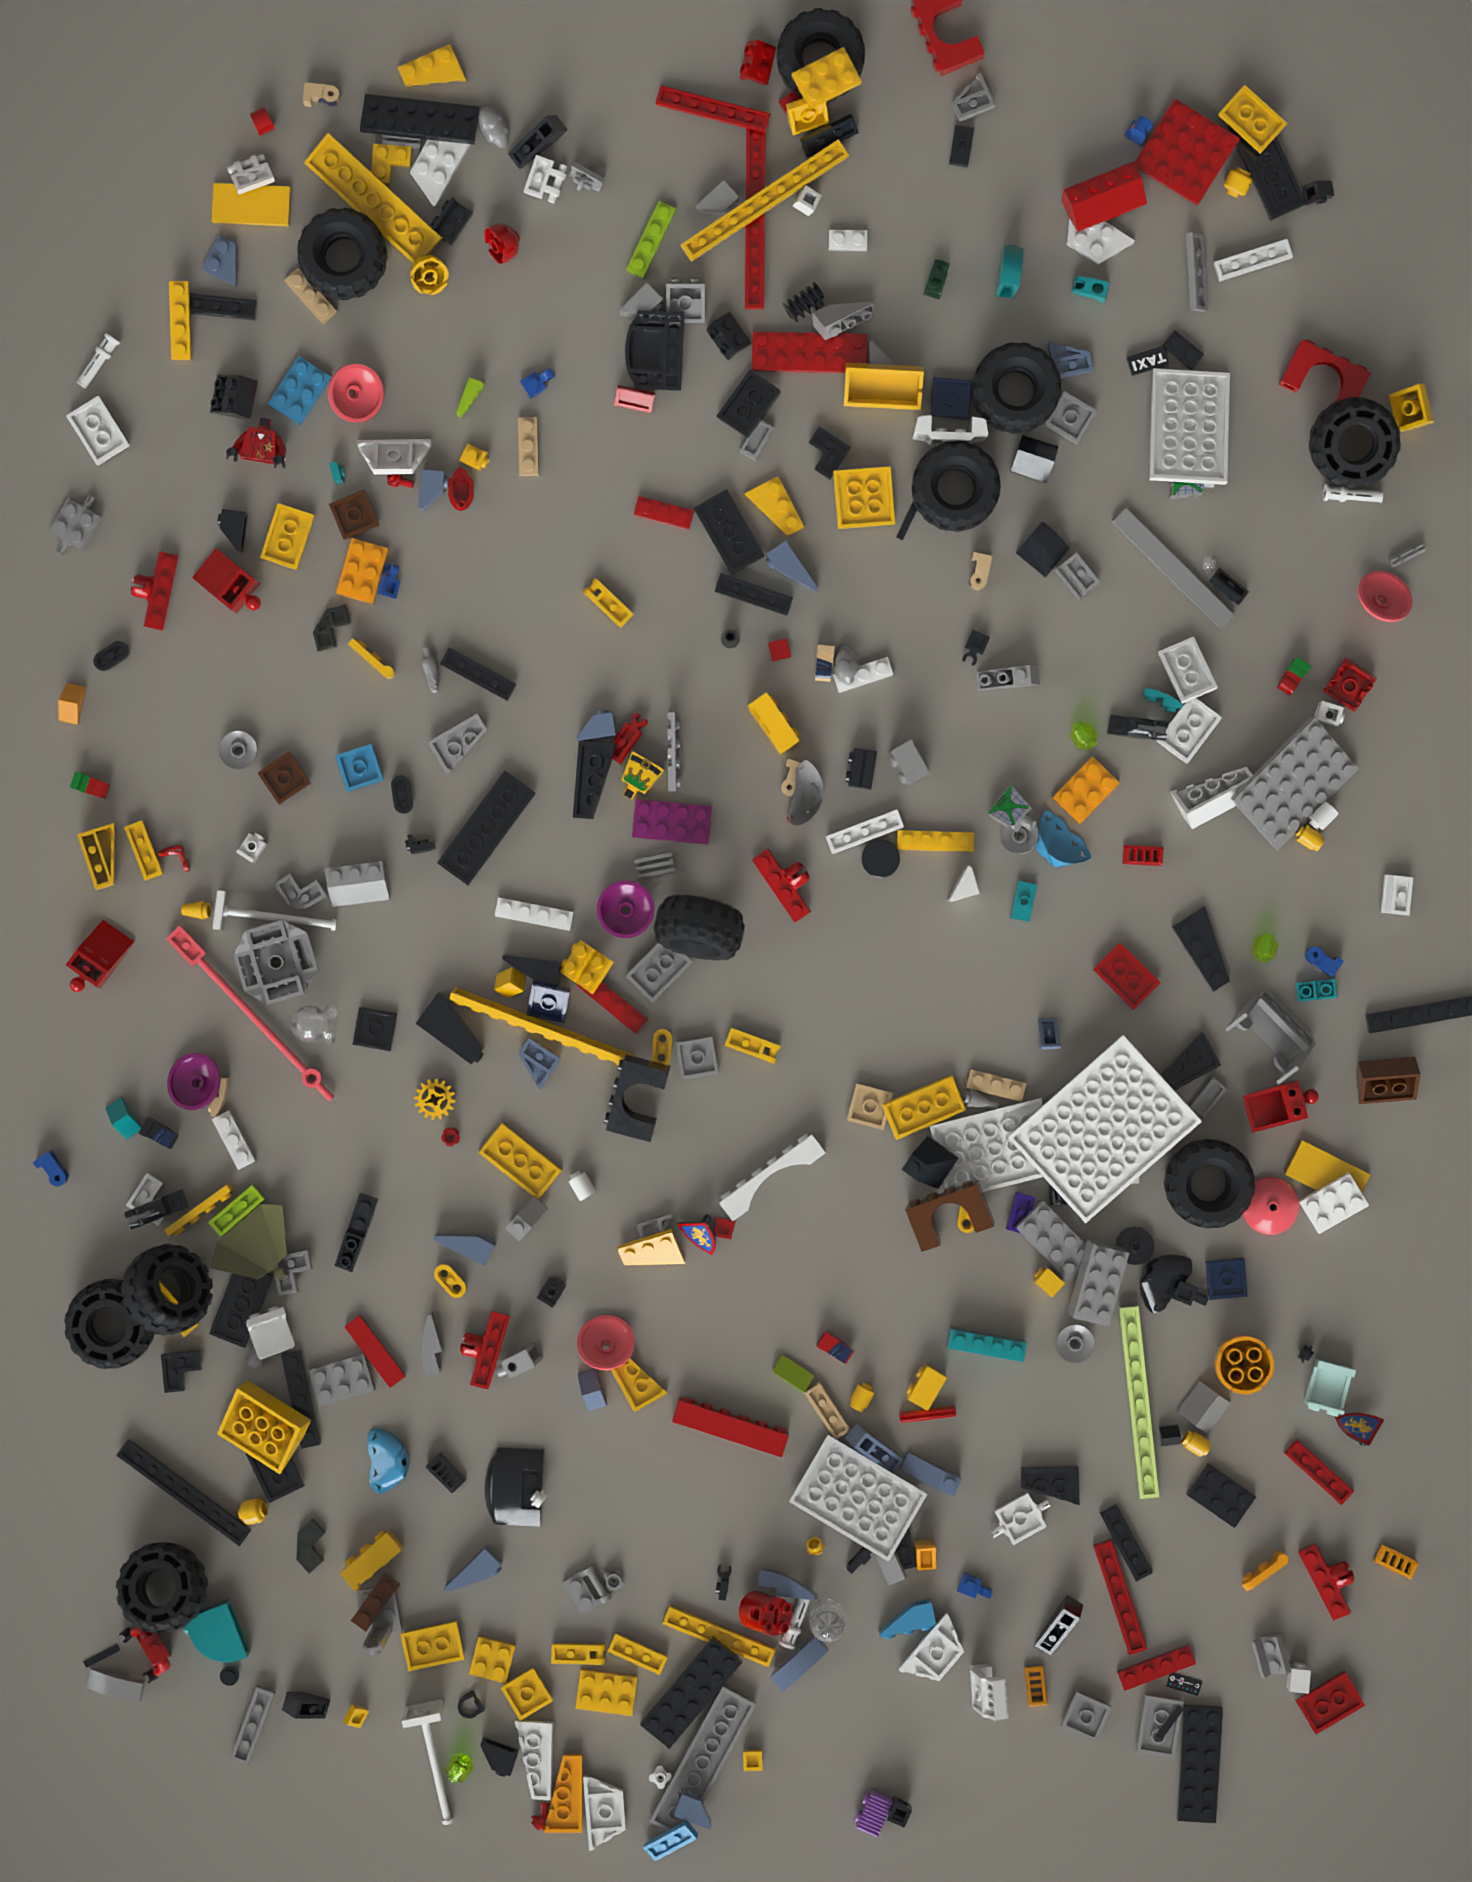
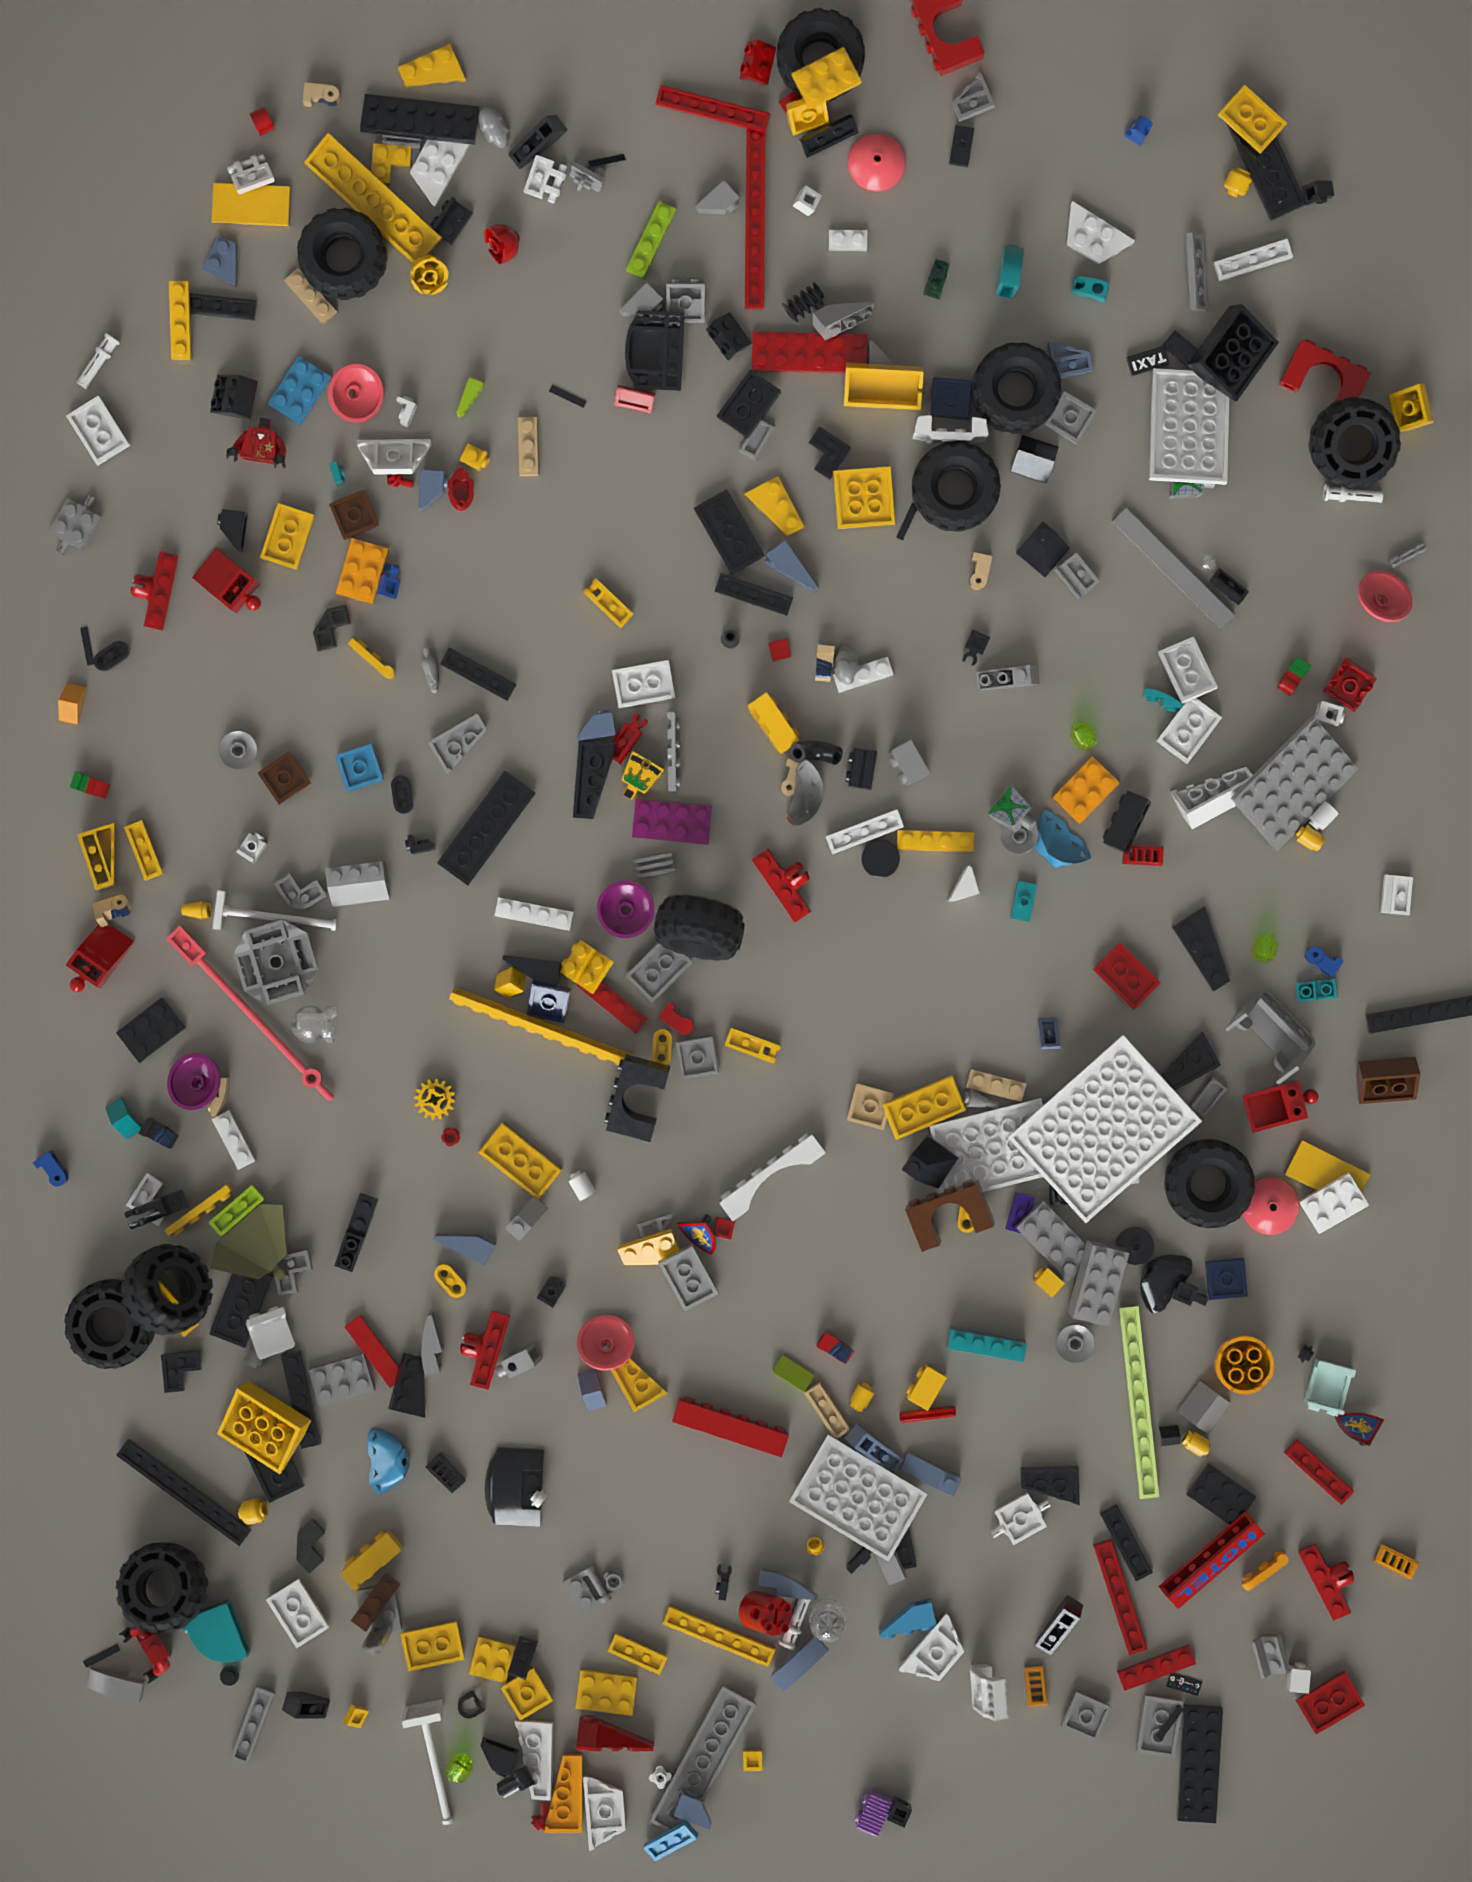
red piece [158,845,190,872] -> none
black tile [352,1007,398,1051] -> none
black slope [415,992,484,1064] -> none
sand blue slope [444,1545,502,1592] -> none
sand blue wing [518,1038,561,1090] -> none
blue plate [520,368,555,398] -> none
yellow plate [551,1643,606,1665] -> none
red plate [634,496,694,530] -> none
black plate [640,1636,743,1749] -> none
yellow plate [681,139,849,262] -> none
light orange slope [915,1539,936,1571] -> none
blue plate [957,1572,993,1599] -> none
red slope [1061,162,1147,233] -> none
black plate [1107,715,1169,741] -> none
red plate [1134,99,1240,206] -> none
none -> black piece [80,627,94,666]
none -> tan leg [92,895,132,928]
none -> black plate [116,998,186,1063]
none -> white plate [266,1578,330,1648]
none -> black wing [388,1352,425,1418]
none -> white bracket [396,396,417,428]
none -> black piece [497,1765,536,1798]
none -> black plate [507,1636,538,1680]
none -> black piece [549,385,587,408]
none -> red wedge [576,1715,654,1752]
none -> black piece [588,154,626,167]
none -> white plate [612,660,675,709]
none -> red leg [658,1002,694,1035]
none -> light grey plate [658,1244,718,1312]
none -> black cylinder [790,741,843,765]
none -> coral dish [848,133,905,192]
none -> black brick [1103,790,1151,854]
none -> red brick [1158,1511,1265,1609]
none -> black slope [1187,304,1279,402]

